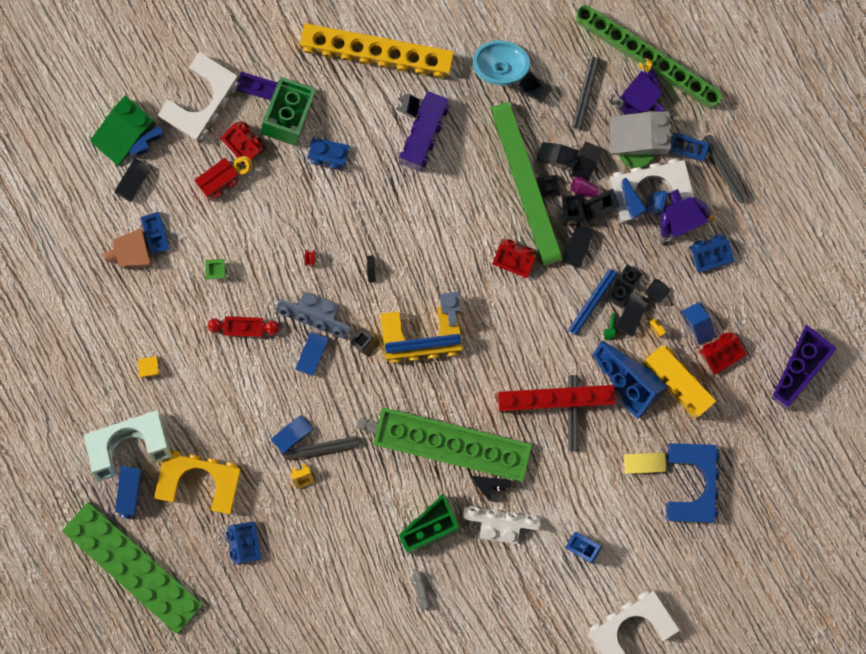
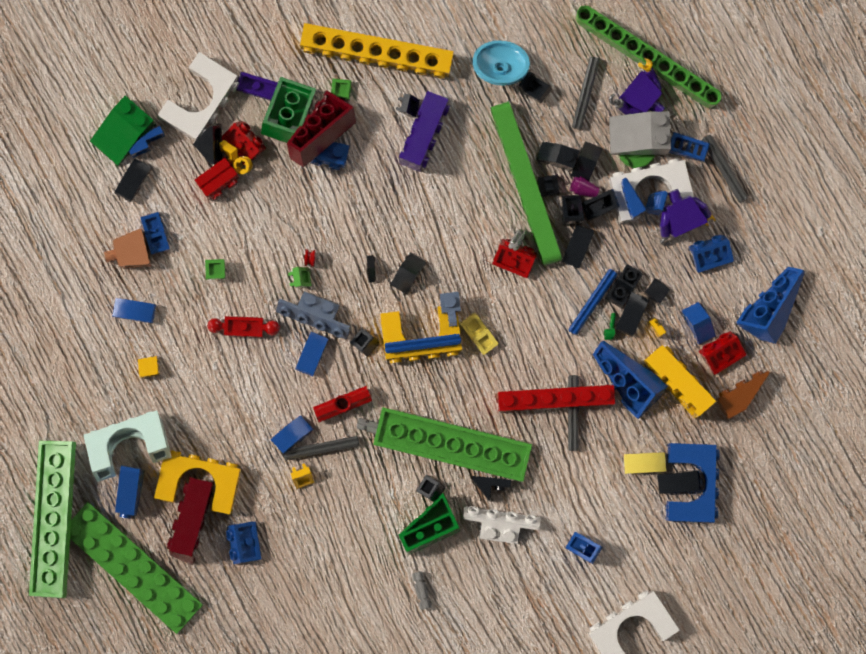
dark purple wedge [771,324,837,410] -> none
none -> bright green plate [29,440,76,598]
none -> blue slope [112,298,156,324]
none -> dark red wedge [167,477,213,565]
none -> black slope [193,123,222,164]
none -> yellow tile [219,140,238,165]
none -> dark red wedge [287,90,356,168]
none -> bright green tile [288,267,312,288]
none -> red piece [313,386,372,423]
none -> bright green tile [331,78,352,100]
none -> black slope [390,252,427,295]
none -> black slope [416,475,446,502]
none -> light yellow slope [459,312,499,355]
none -> light grey axle [508,229,527,251]
none -> black slope [657,470,700,494]
none -> dark orange slope [716,370,769,419]
none -> blue wedge [736,267,805,344]

